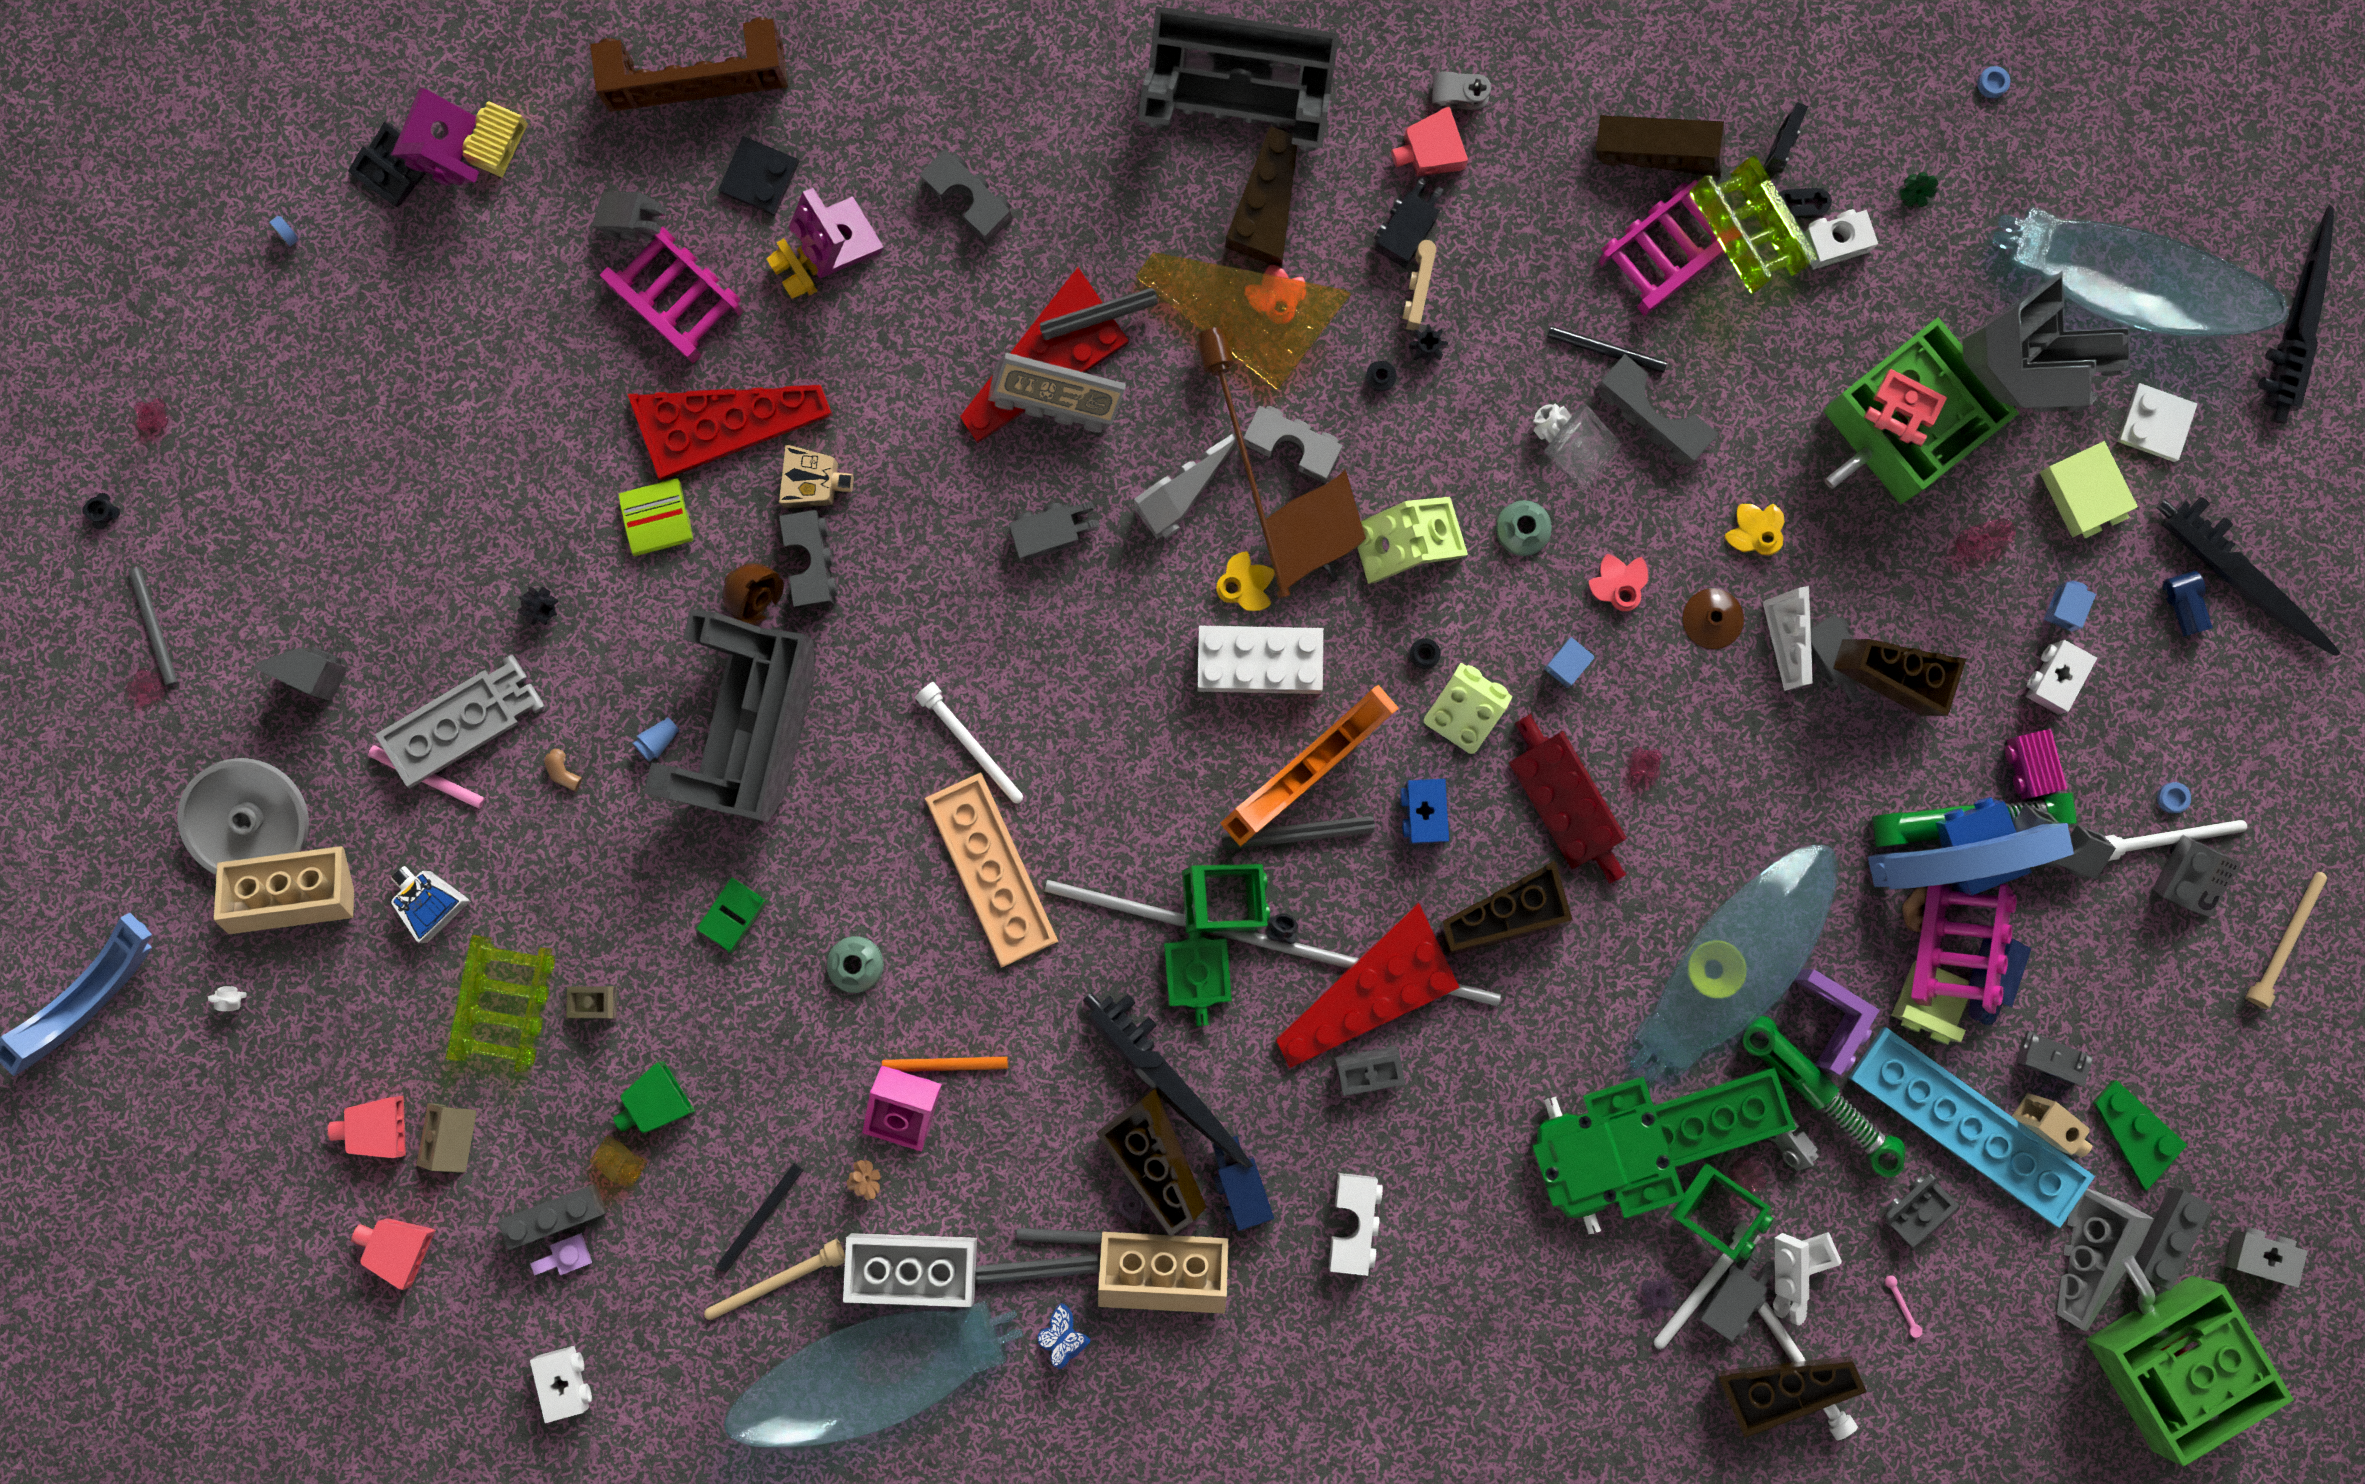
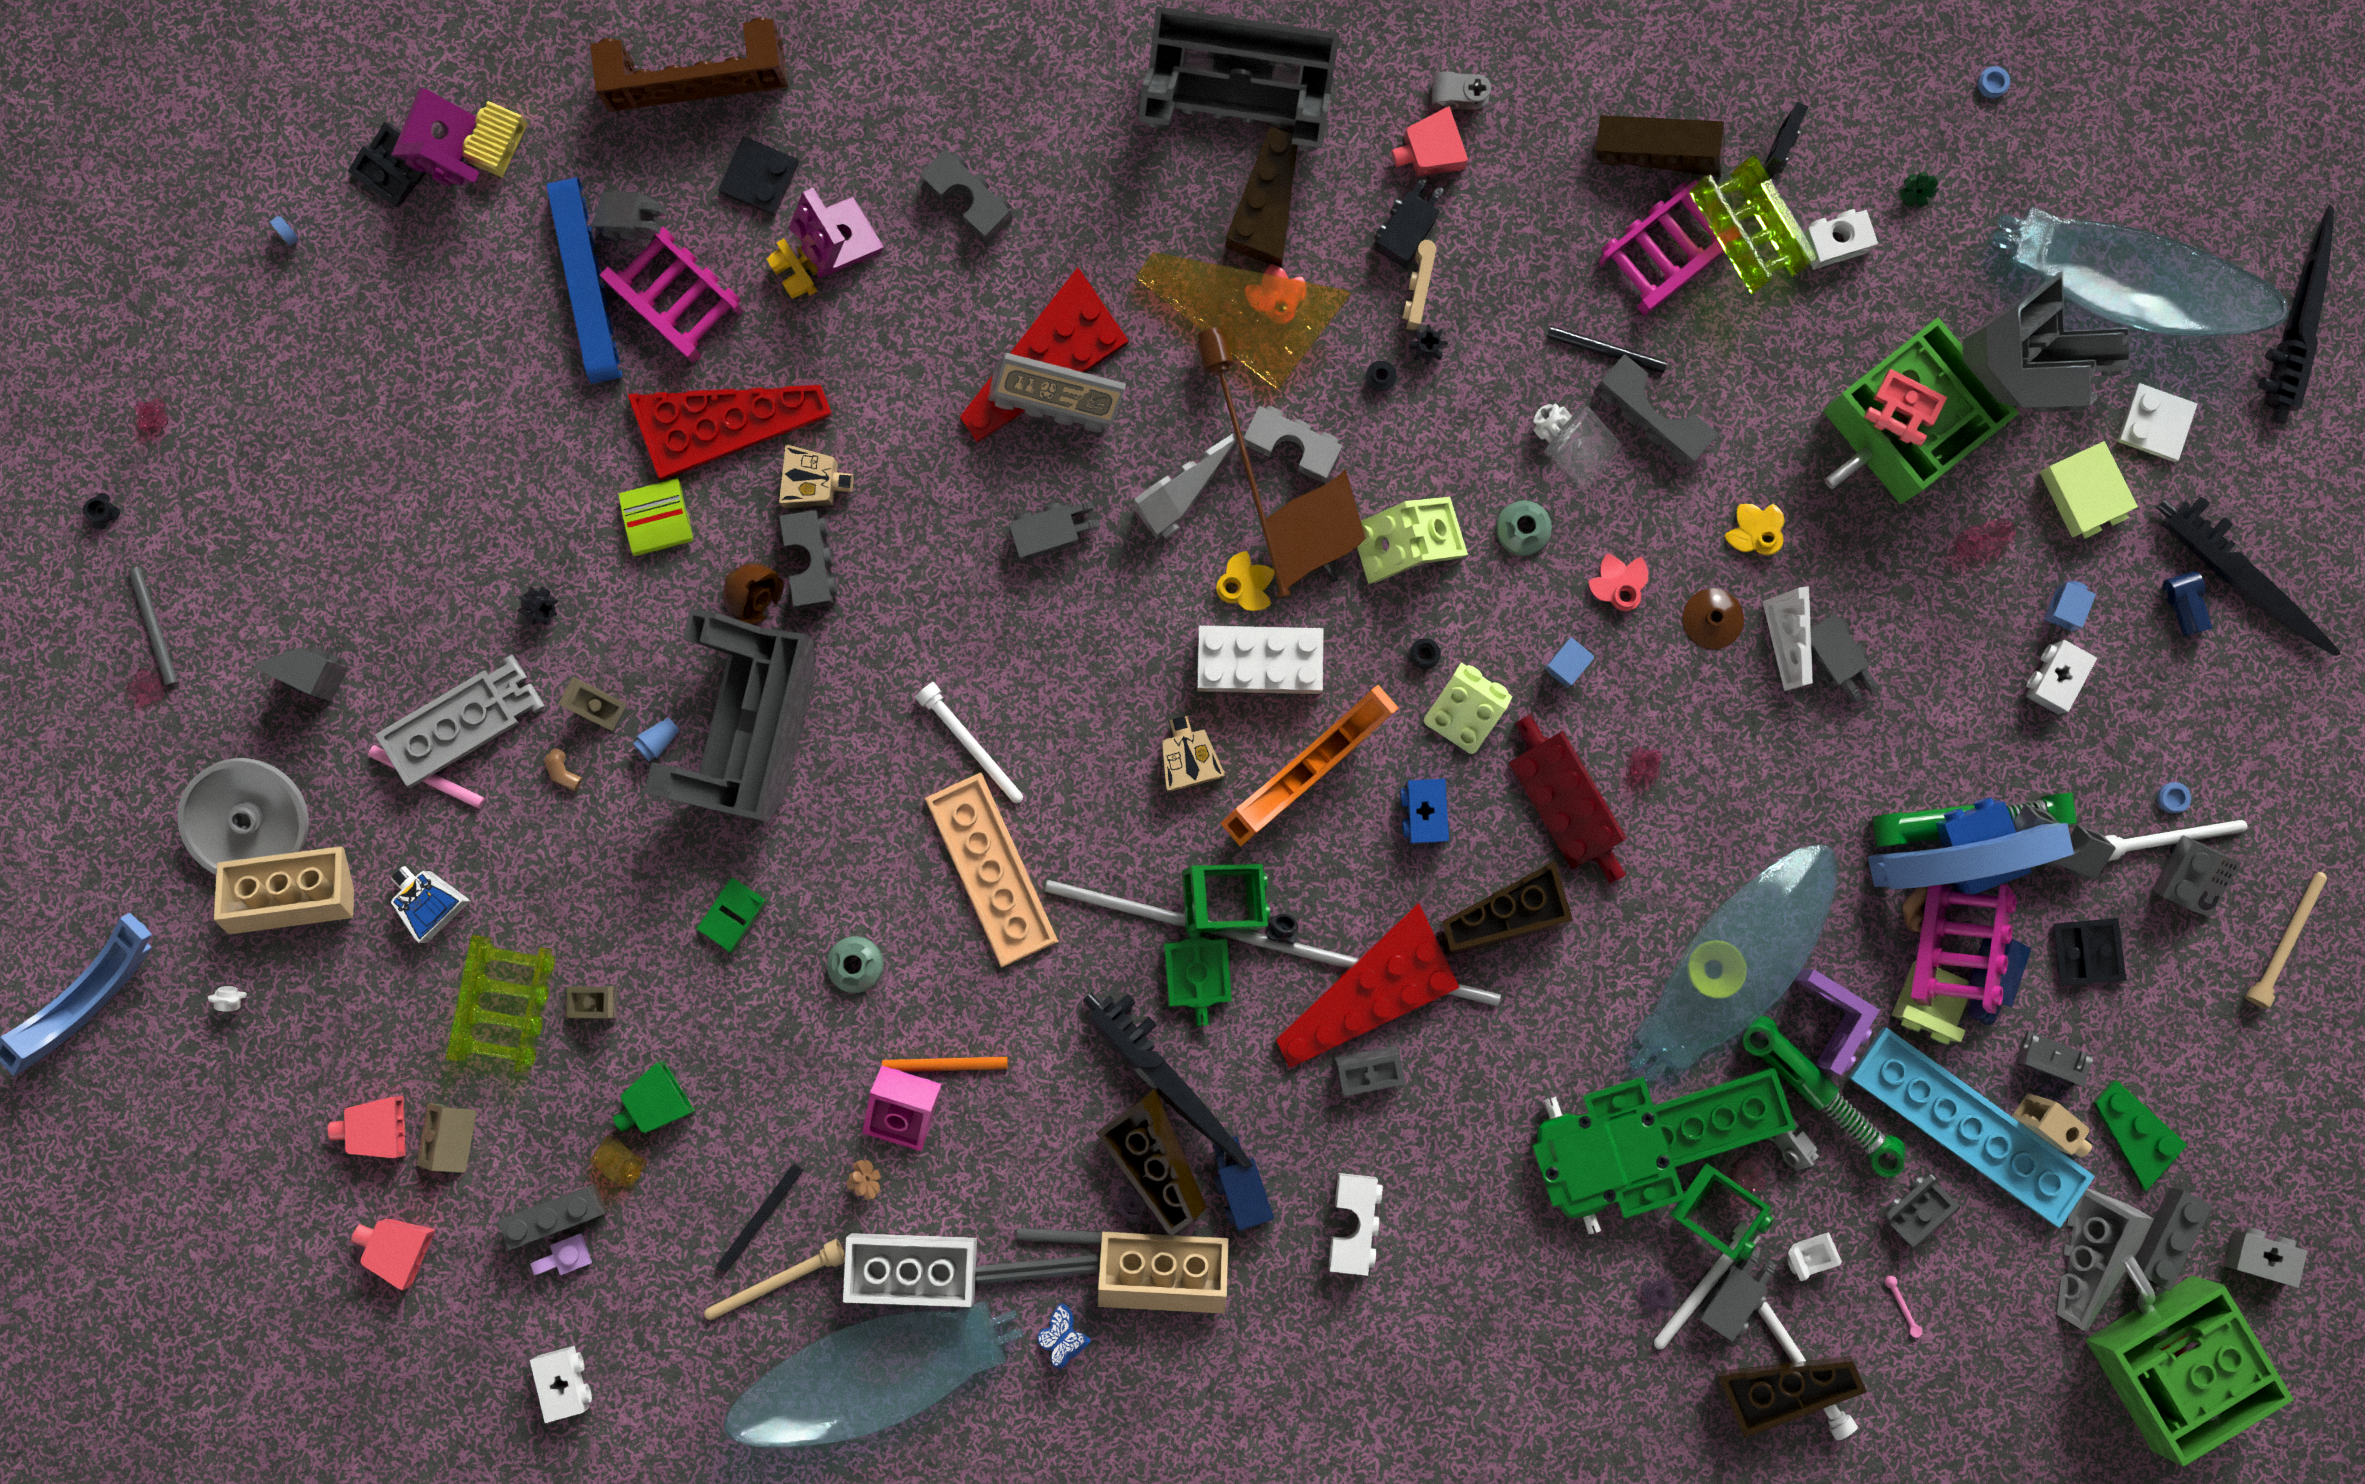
dark grey axle [1040,288,1158,340] -> none
dark grey axle [1221,816,1375,850] -> none
black beam [1771,188,1832,220] -> none
white hinge [1773,1233,1809,1326] -> none
dark brown wedge [1833,639,1966,716] -> none
dark pink brick [2005,729,2067,799] -> none
none -> blue beam [547,177,622,384]
none -> dark tan slope [558,677,627,731]
none -> tan torso [1162,716,1225,792]
none -> black slope [2053,918,2126,986]

